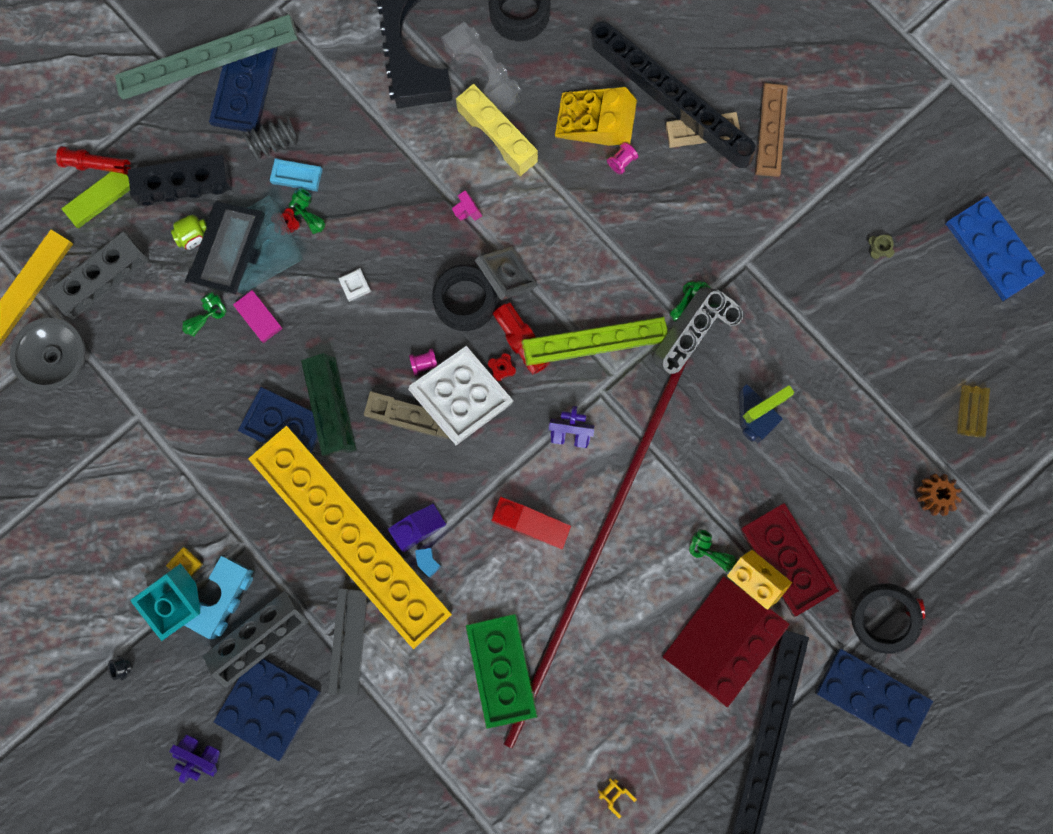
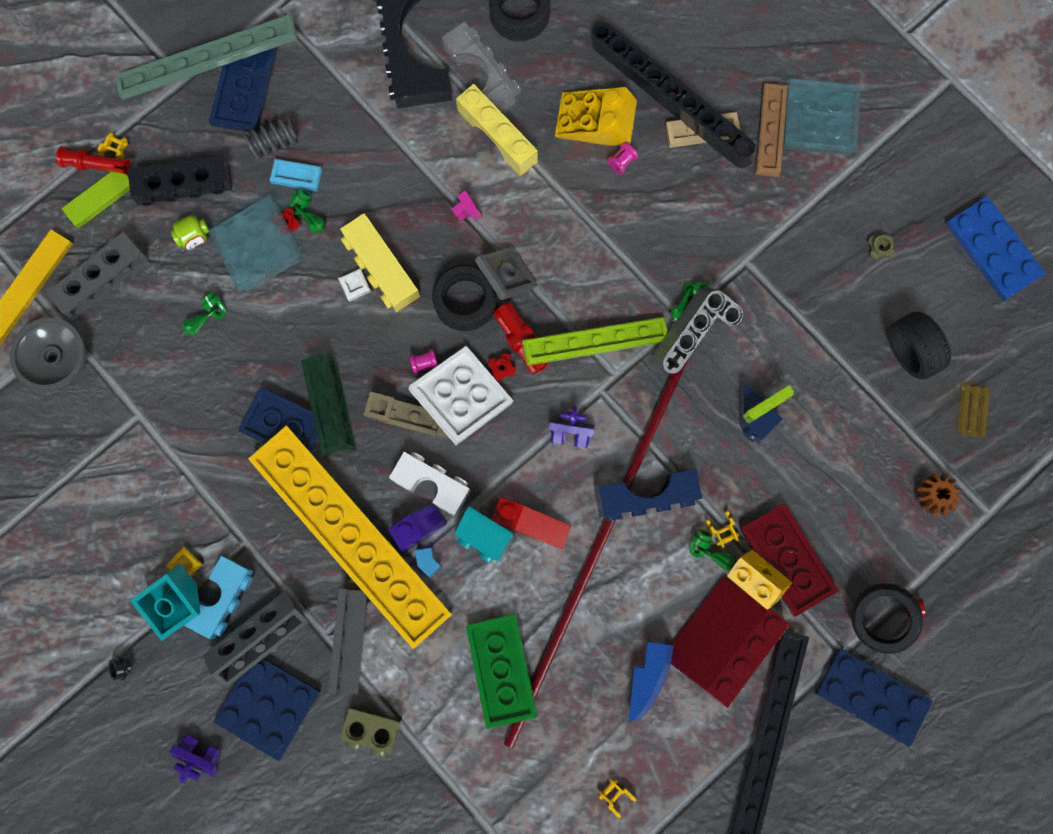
piece [185,201,265,295] -> none
dark pink tile [233,290,283,343] -> none
none -> yellow piece [95,132,128,159]
none -> light yellow brick [340,213,420,313]
none -> olive brick [340,707,402,756]
none -> white arch [389,452,471,517]
none -> teal slope [454,507,514,564]
none -> dark blue arch [594,469,702,521]
none -> blue slope [629,642,674,721]
none -> yellow piece [705,510,739,549]
none -> clear light blue plate [783,79,861,156]
none -> black tyre [888,311,951,380]

